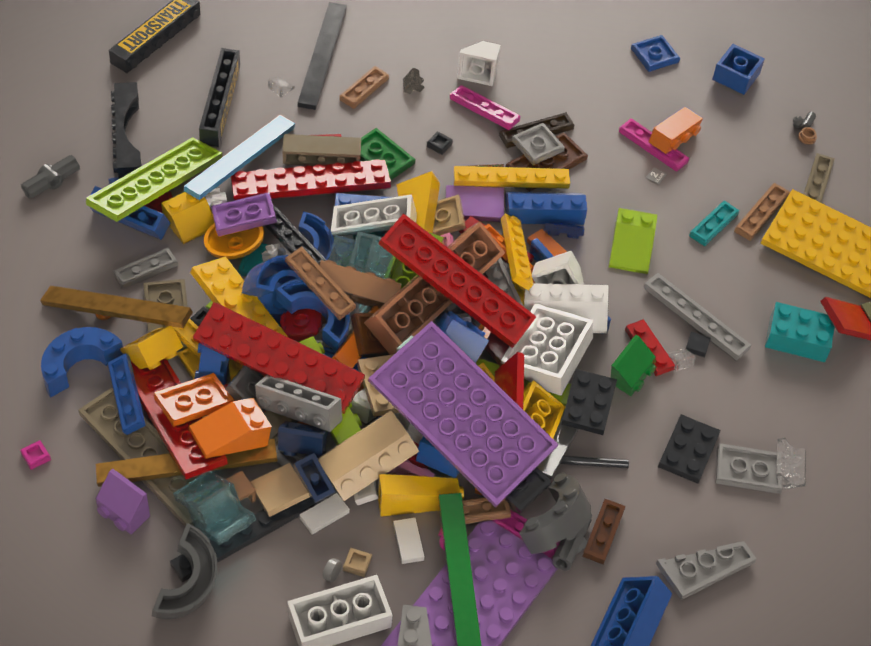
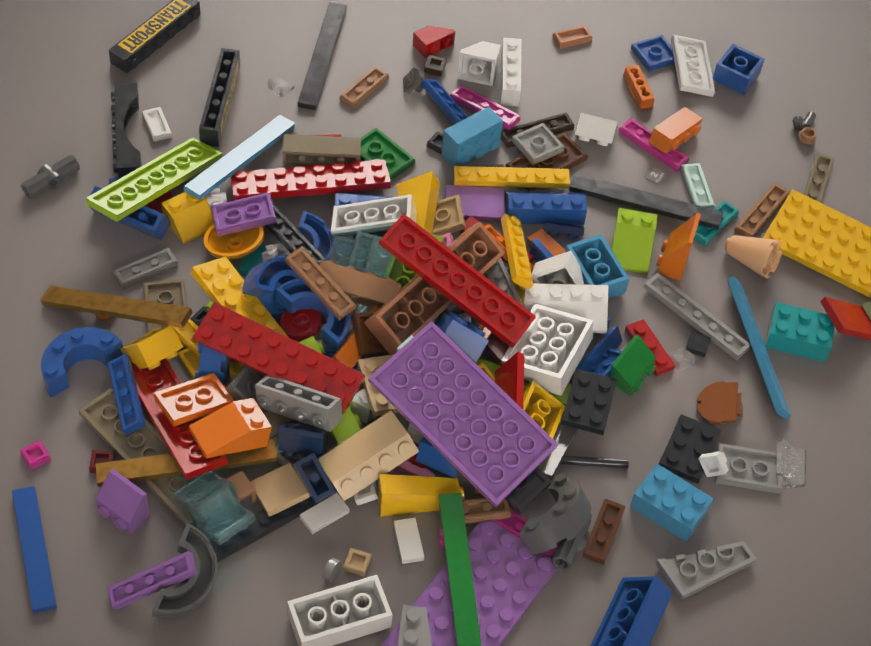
none -> blue tile [12,486,57,614]
none -> dark red tile [89,450,115,473]
none -> medium lavender tile [107,551,197,610]
none -> white tile [142,107,172,142]
none -> red slope [413,25,455,58]
none -> blue tile [421,79,468,125]
none -> dark brown plate [424,55,447,76]
none -> dark azure brick [441,107,503,168]
none -> white brick [500,38,521,107]
none -> nougat tile [553,25,593,49]
none -> dark azure brick [565,234,629,299]
none -> black tile [569,173,724,230]
none -> blue bracket [569,325,623,384]
none -> white slope [575,113,618,146]
none -> orange piece [623,65,655,110]
none -> dark azure brick [630,464,714,543]
none -> orange slope [656,213,701,281]
none -> white tile [671,35,715,97]
none -> light aqua tile [681,163,715,209]
none -> dark orange piece [697,381,743,425]
none -> white tile [698,451,728,477]
none -> light nougat cone [725,235,783,279]
none -> dark azure tile [727,276,791,419]

